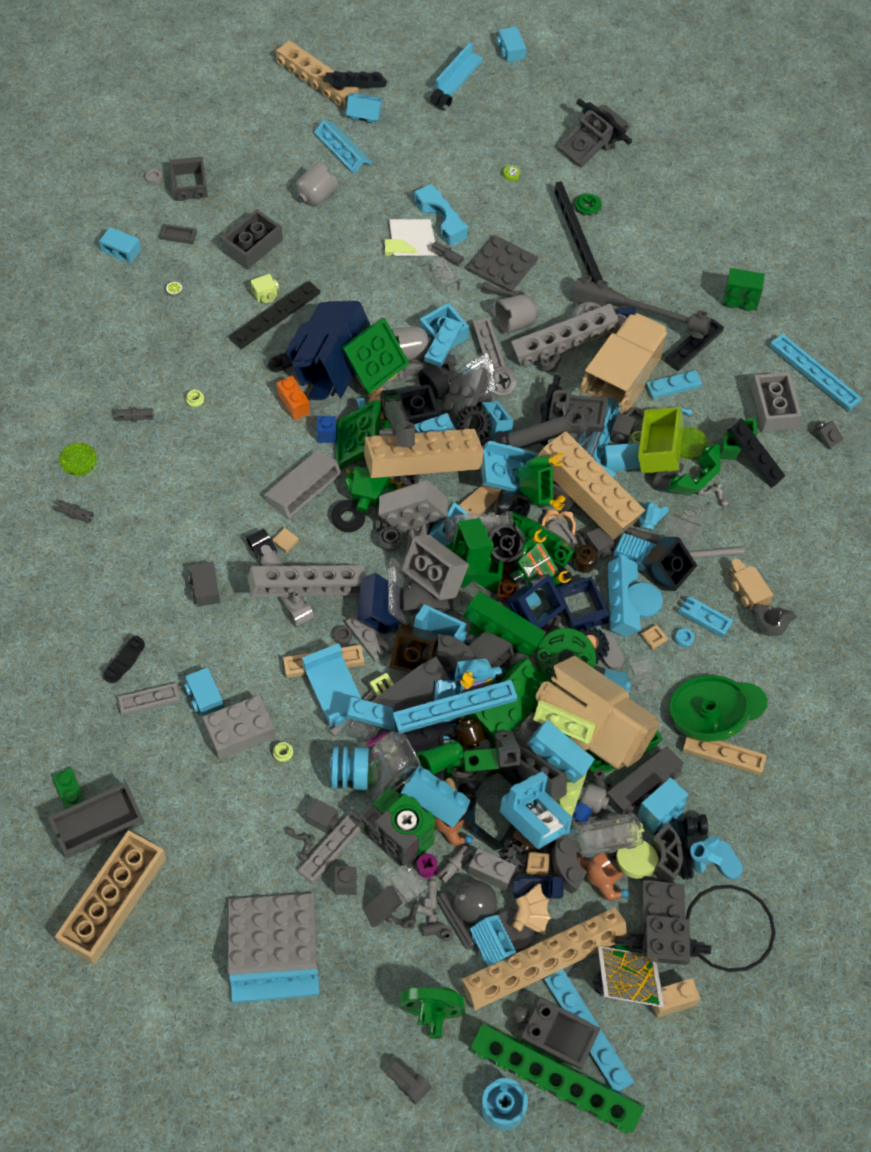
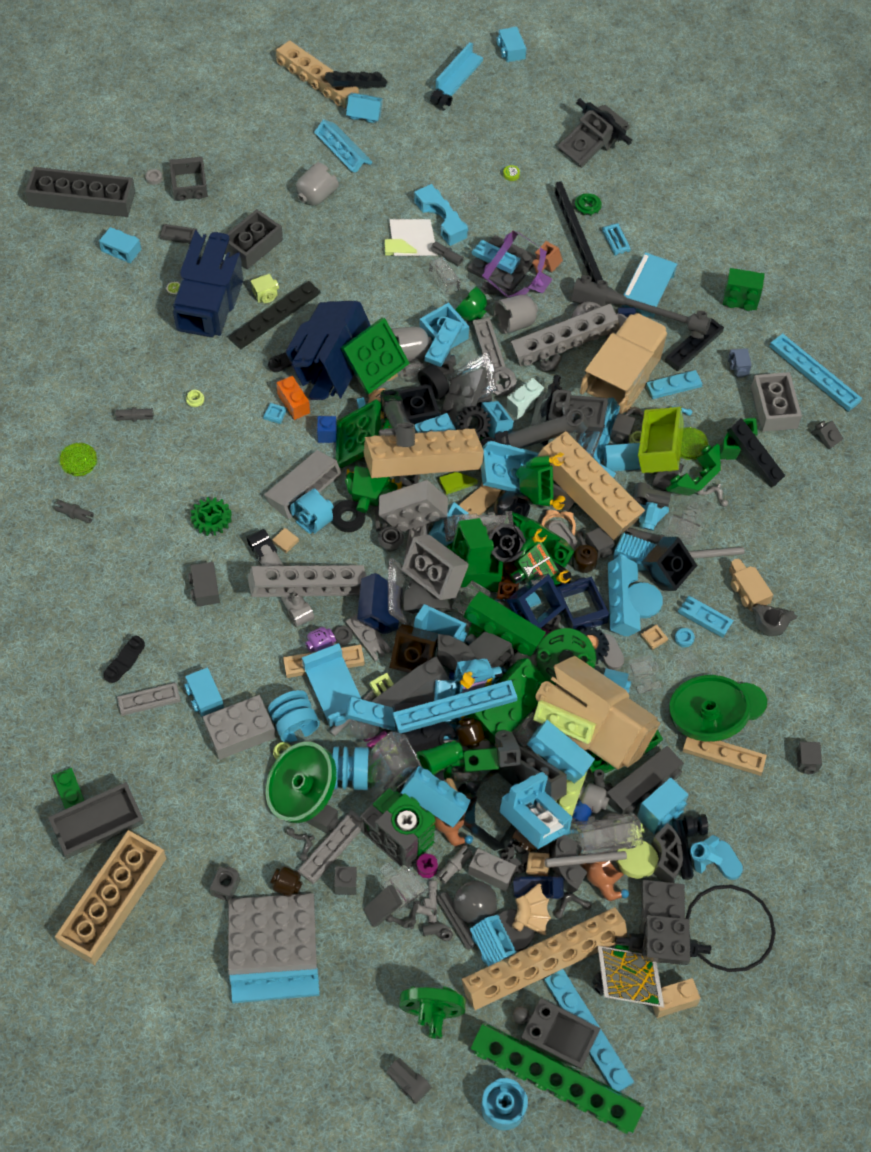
none -> dark grey brick [25,167,135,217]
none -> dark blue piece [173,230,244,337]
none -> green gear [190,497,232,536]
none -> dark grey brick [210,866,241,902]
none -> medium azure tile [263,403,287,424]
none -> green dish [266,742,337,824]
none -> medium azure wheel [268,690,320,743]
none -> dark brown head [270,865,303,897]
none -> medium azure brick [290,488,334,534]
none -> medium lavender head [305,626,336,653]
none -> lime tile [439,472,478,495]
none -> green cylinder [455,286,487,321]
none -> medium azure hinge [472,240,520,274]
none -> medium lavender piece [482,230,553,297]
none -> light aqua brick [506,378,544,419]
none -> nougat brick [533,241,563,275]
none -> light grey bar [544,851,627,868]
none -> dark grey piece [554,892,592,919]
none -> medium azure tile [602,223,631,255]
none -> medium azure panel [621,252,677,318]
none -> dark grey piece [633,482,671,507]
none -> sand blue brick [728,348,752,378]
none -> dark grey brick [796,741,822,775]

